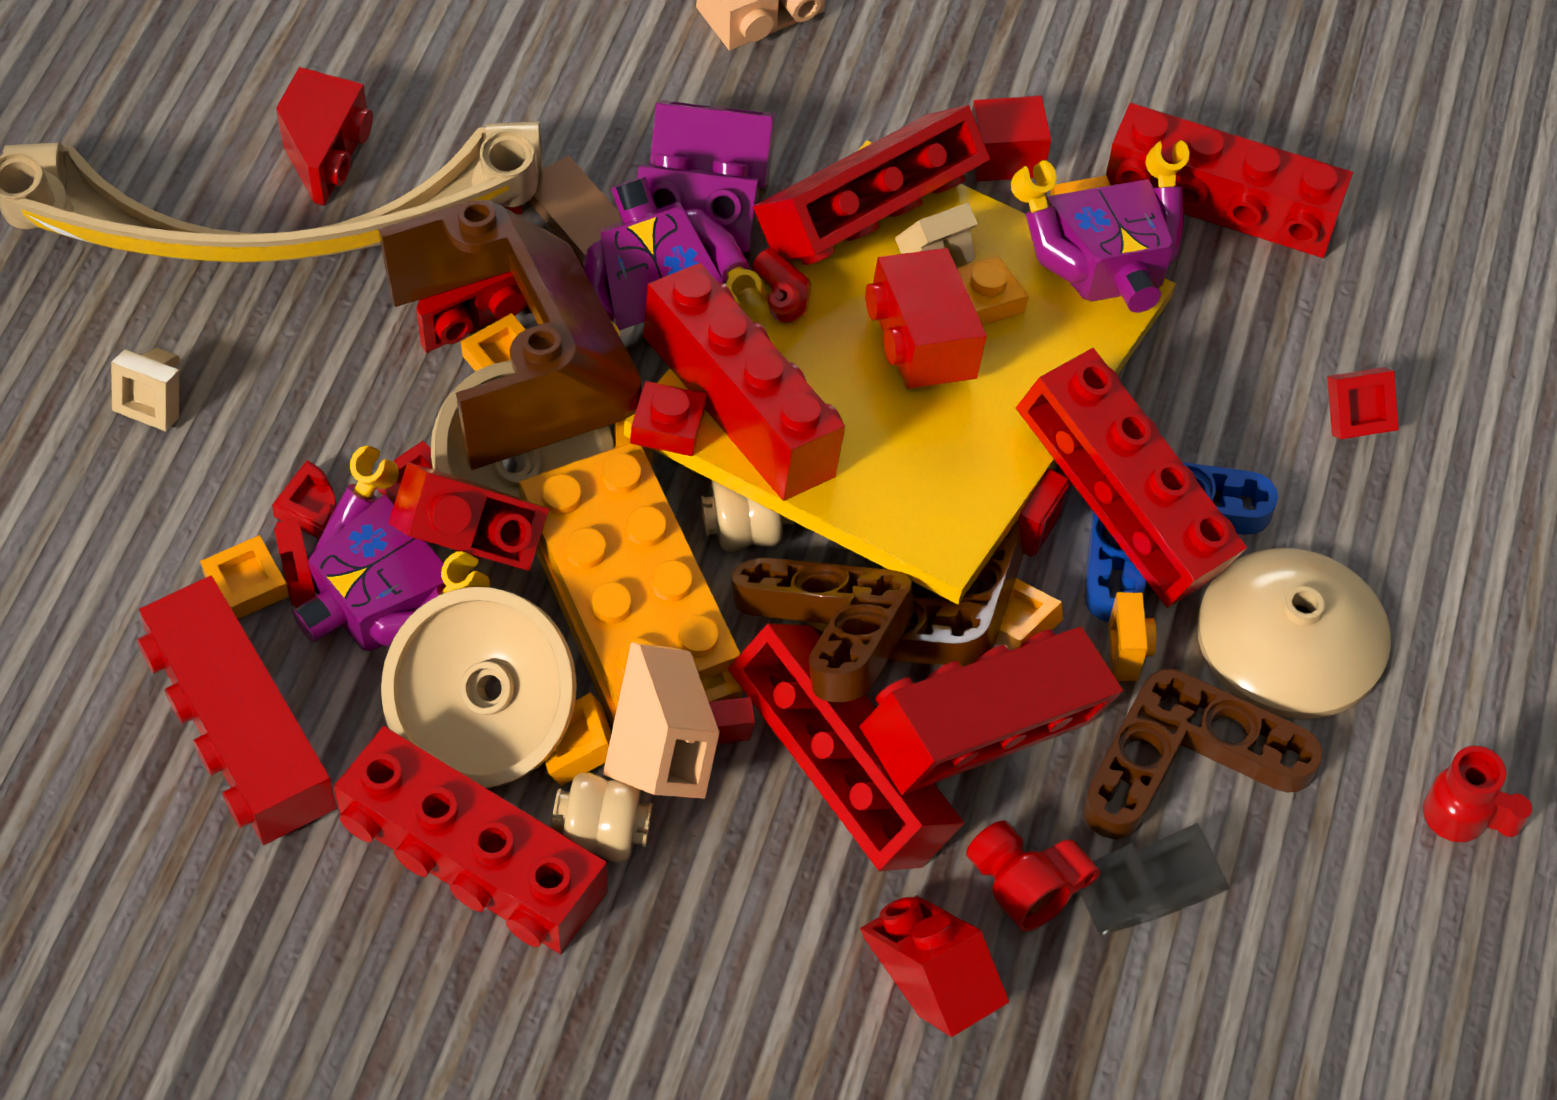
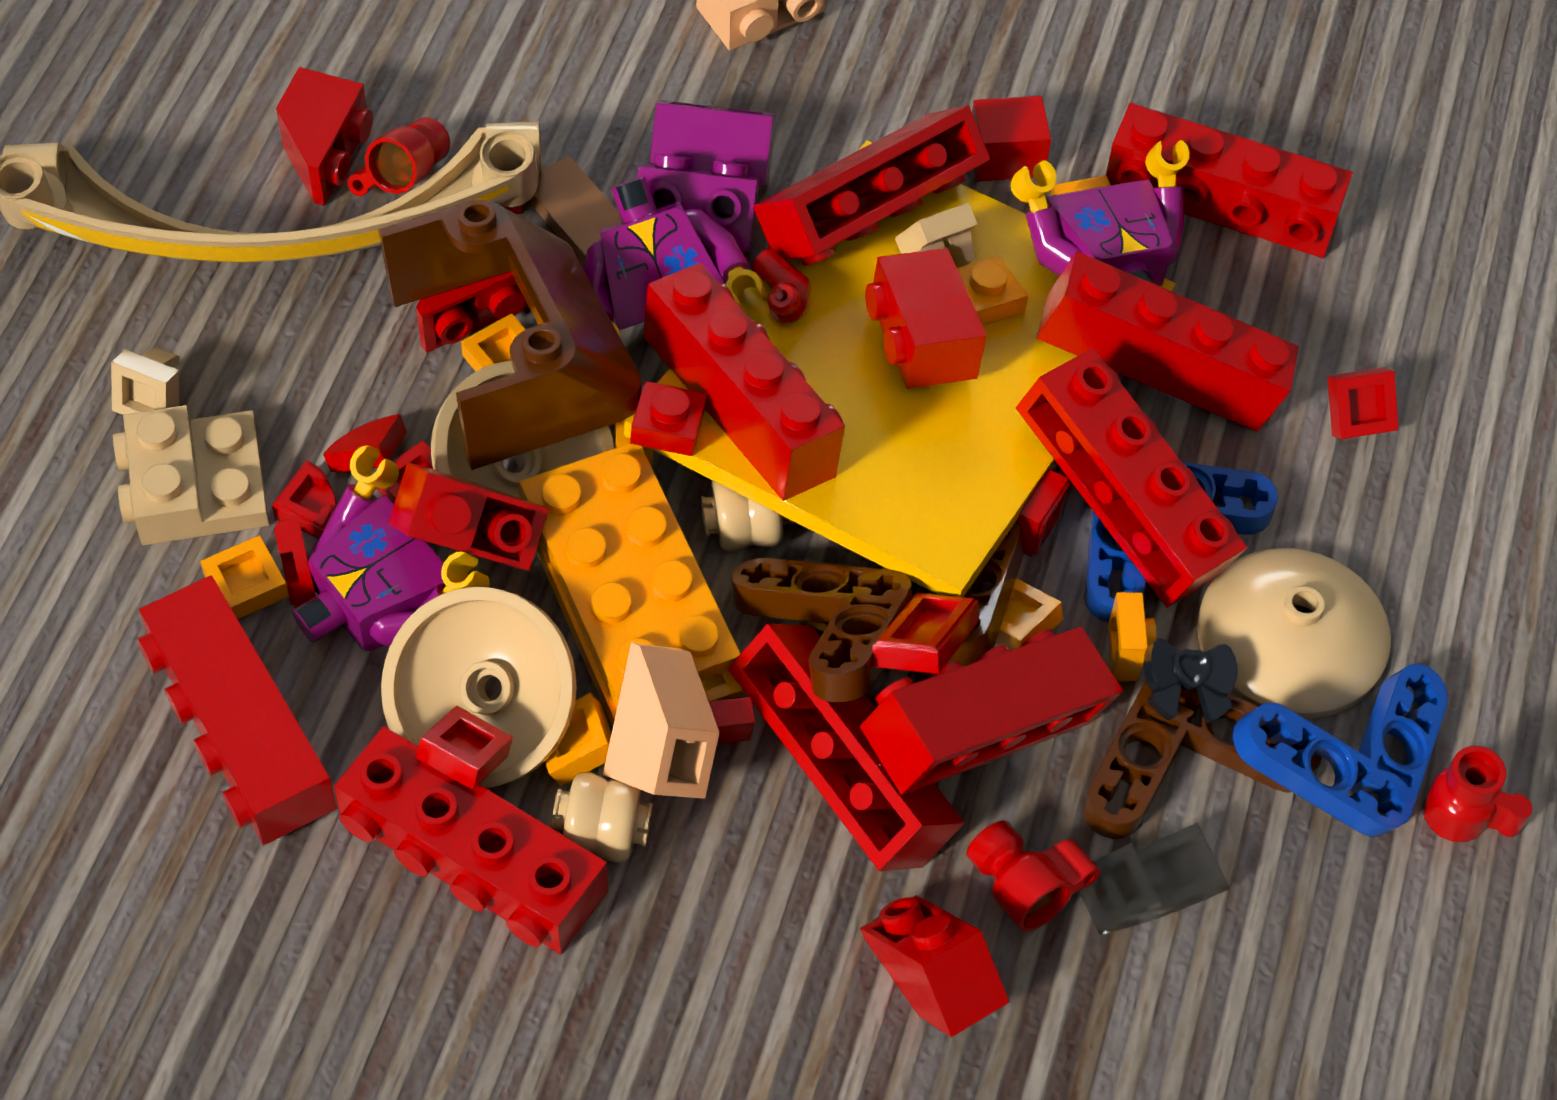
none -> tan plate [113,405,269,546]
none -> red tile [323,414,407,473]
none -> red piece [348,117,450,196]
none -> red tile [415,706,513,790]
none -> red tile [873,593,979,674]
none -> red brick [1036,251,1299,432]
none -> black piece [1143,638,1238,724]
none -> blue beam [1233,664,1448,837]

